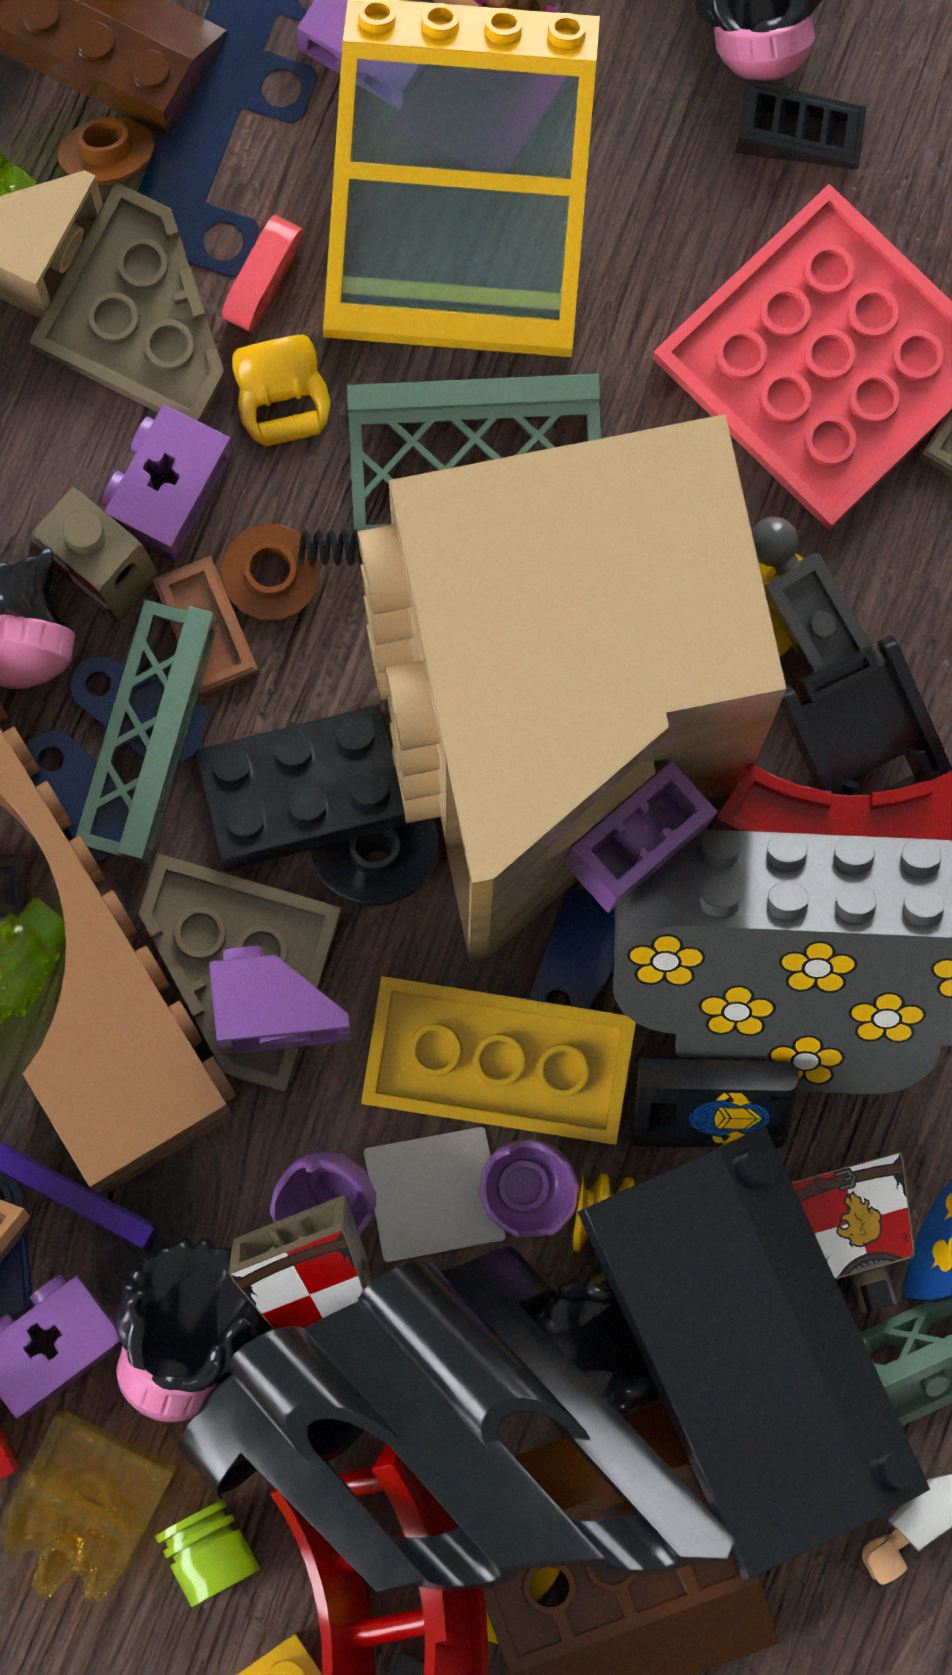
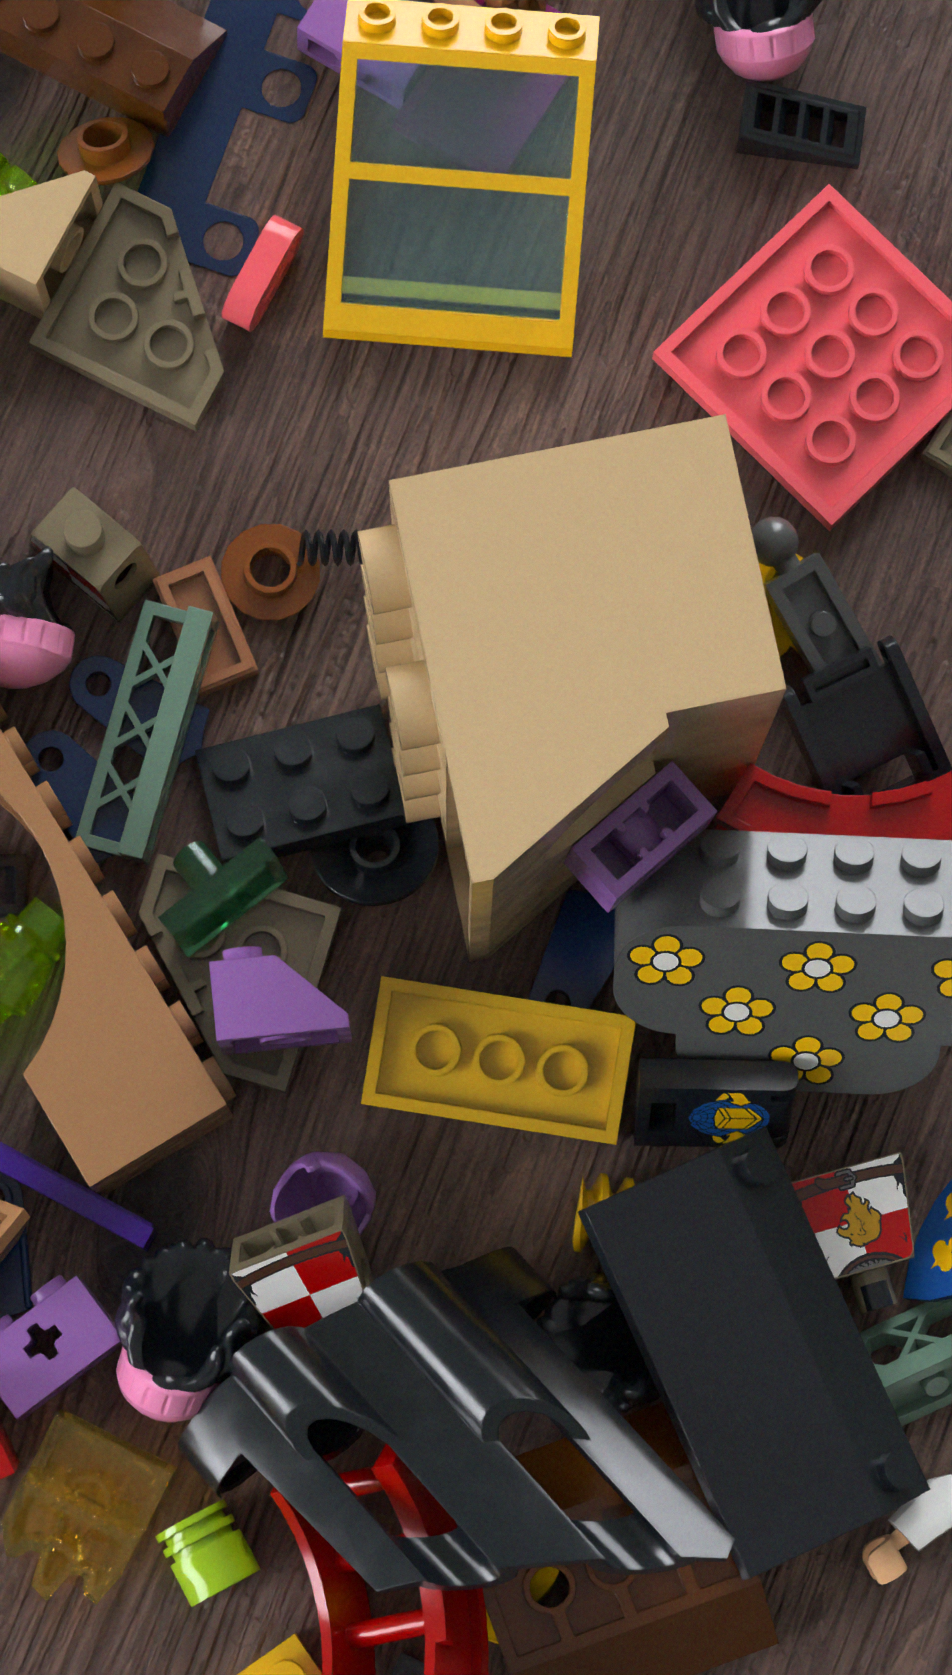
medium lavender brick [101,404,234,561] -> none
yellow piece [232,334,331,447] -> none
sand green fence [347,374,601,531] -> none
white sticker [364,1127,505,1262] -> none
medium lavender hair [479,1139,580,1238] -> none
none -> clear green tile [158,837,289,957]

